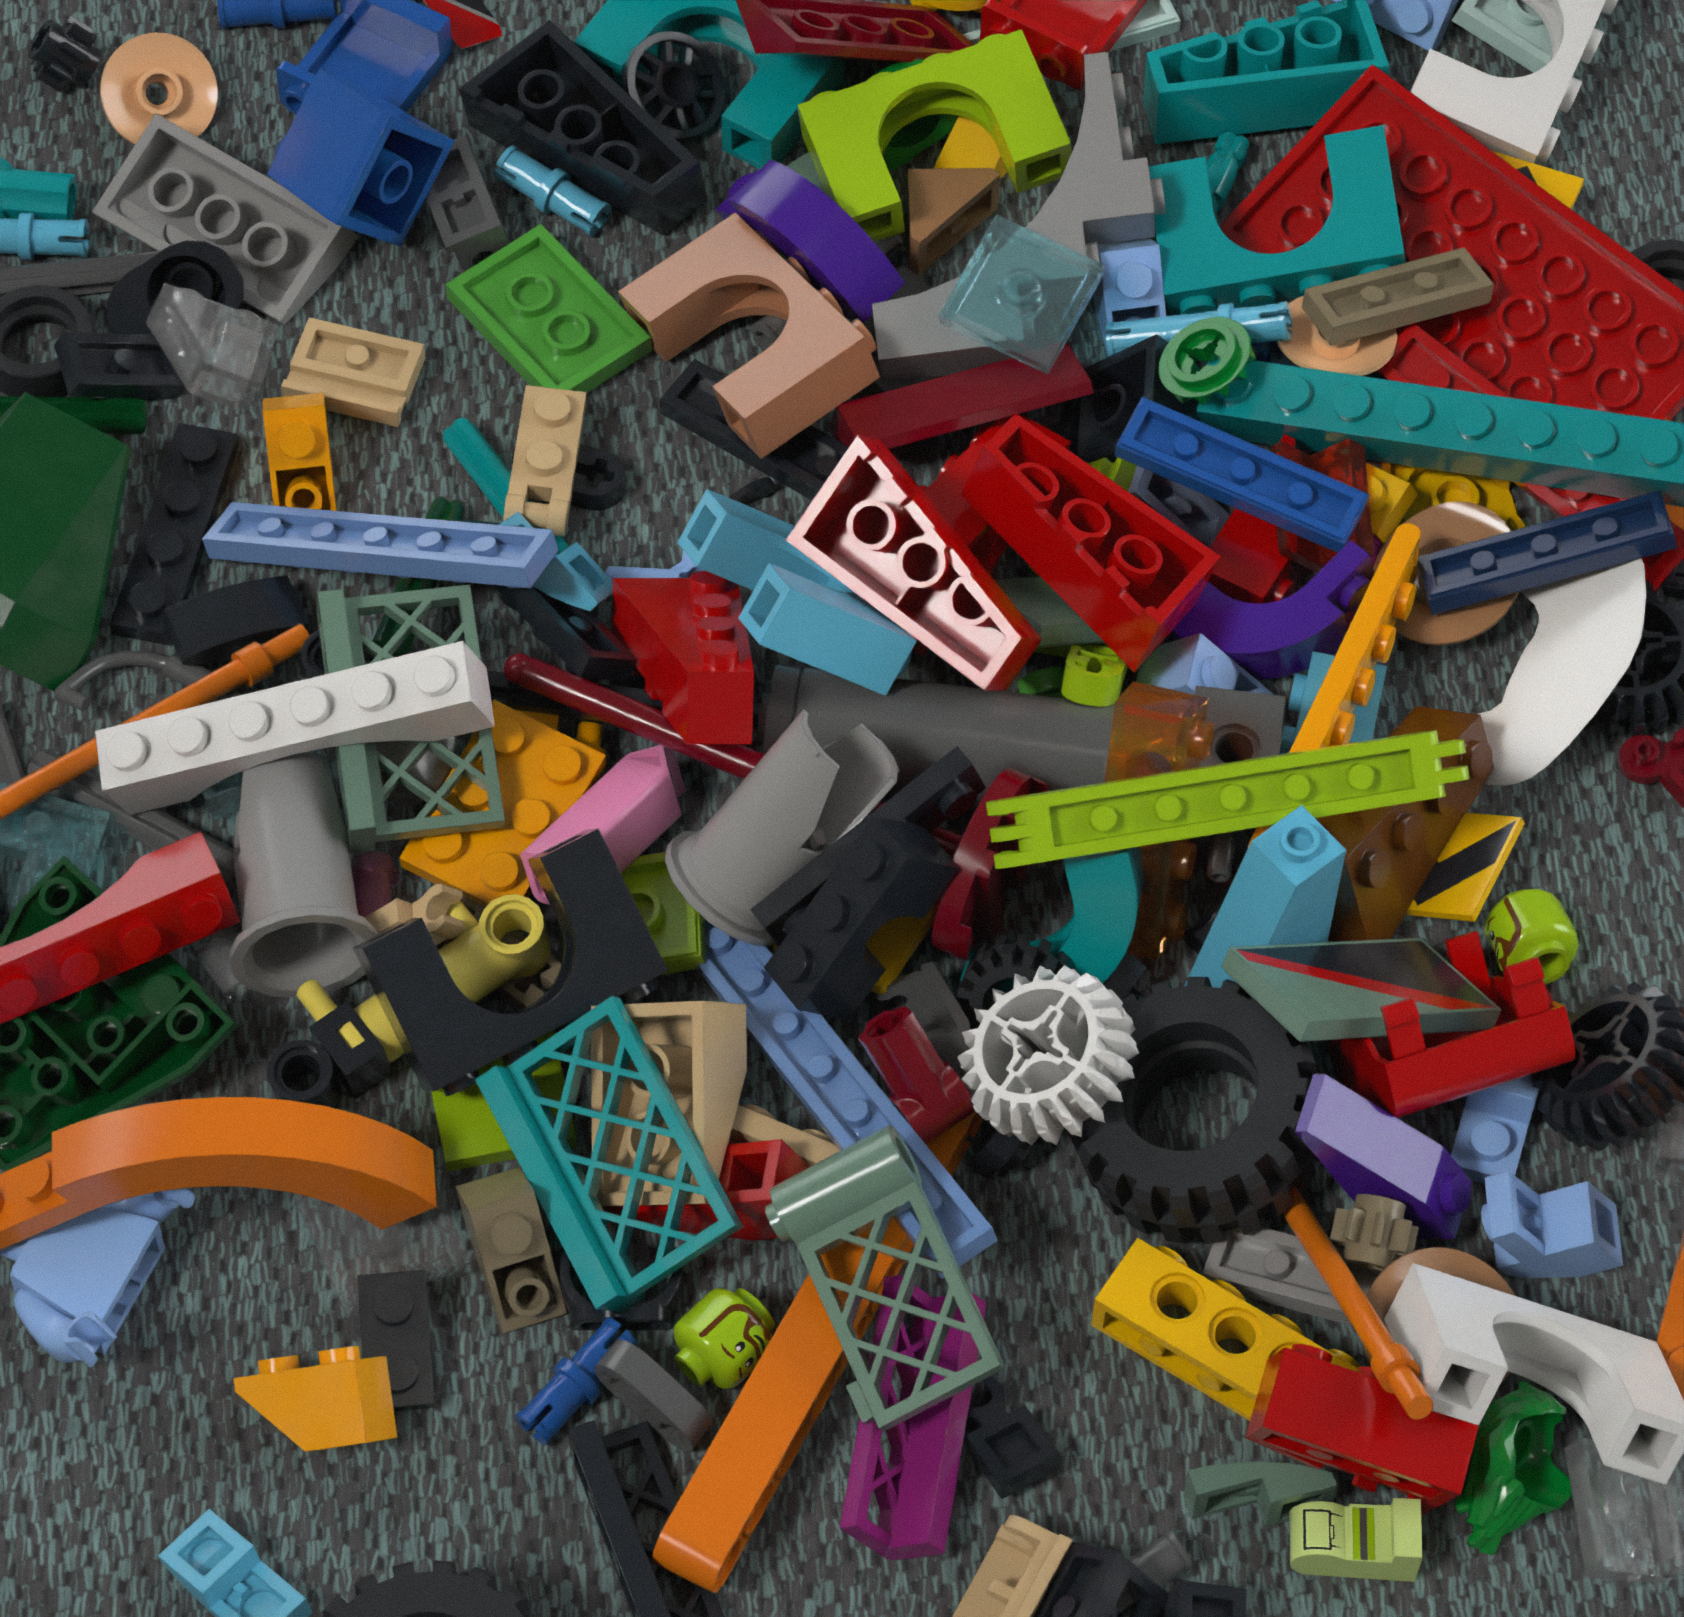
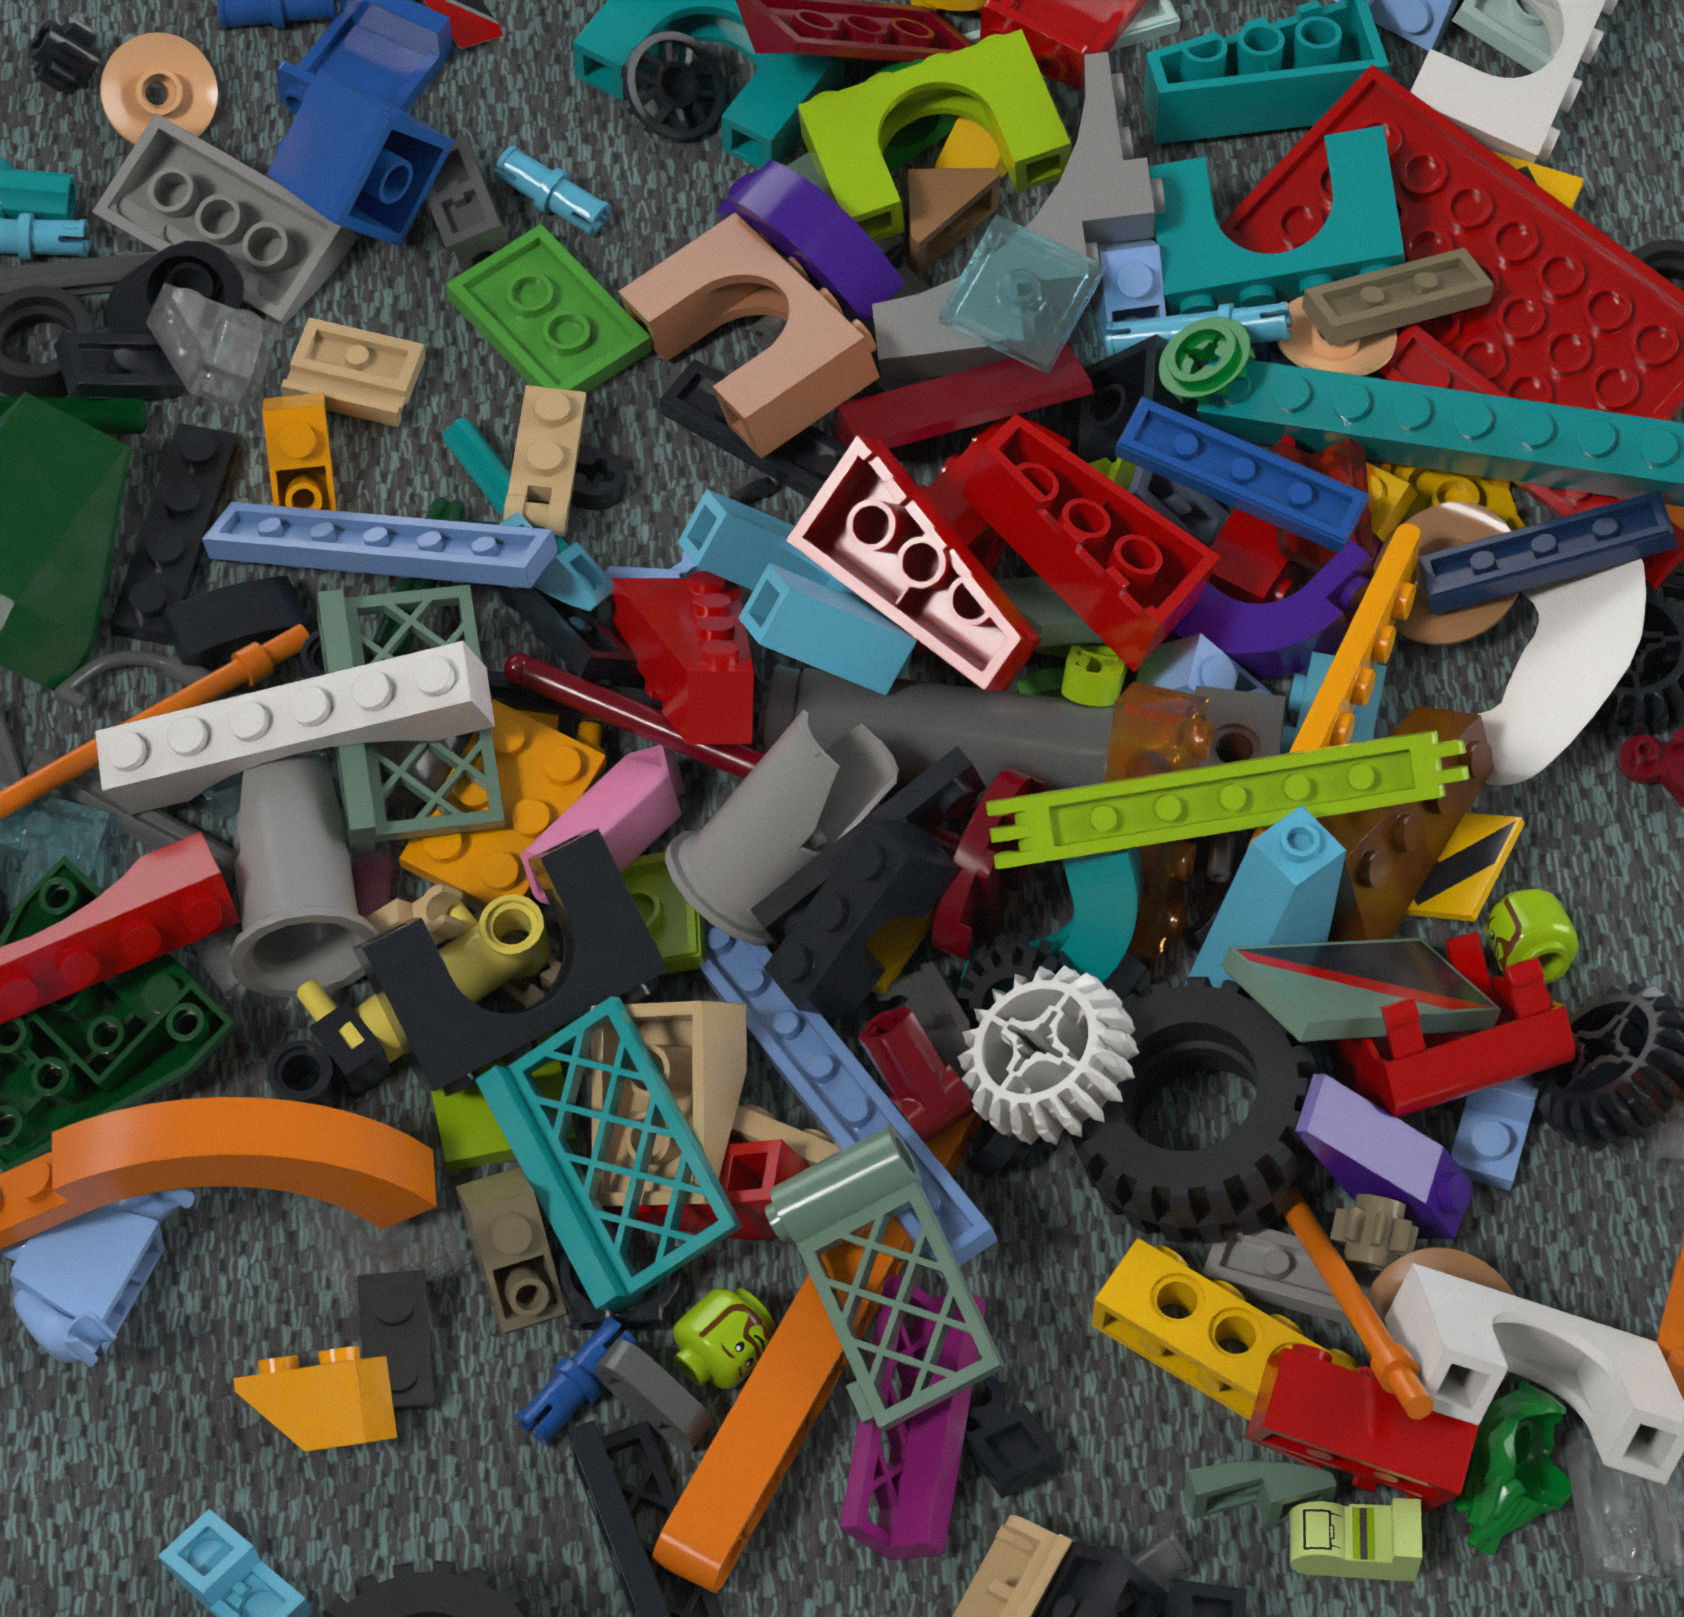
black wedge [459,20,708,235] -> none
teal axle [1207,131,1249,217] -> none
light blue brick [1481,1171,1623,1278] -> none

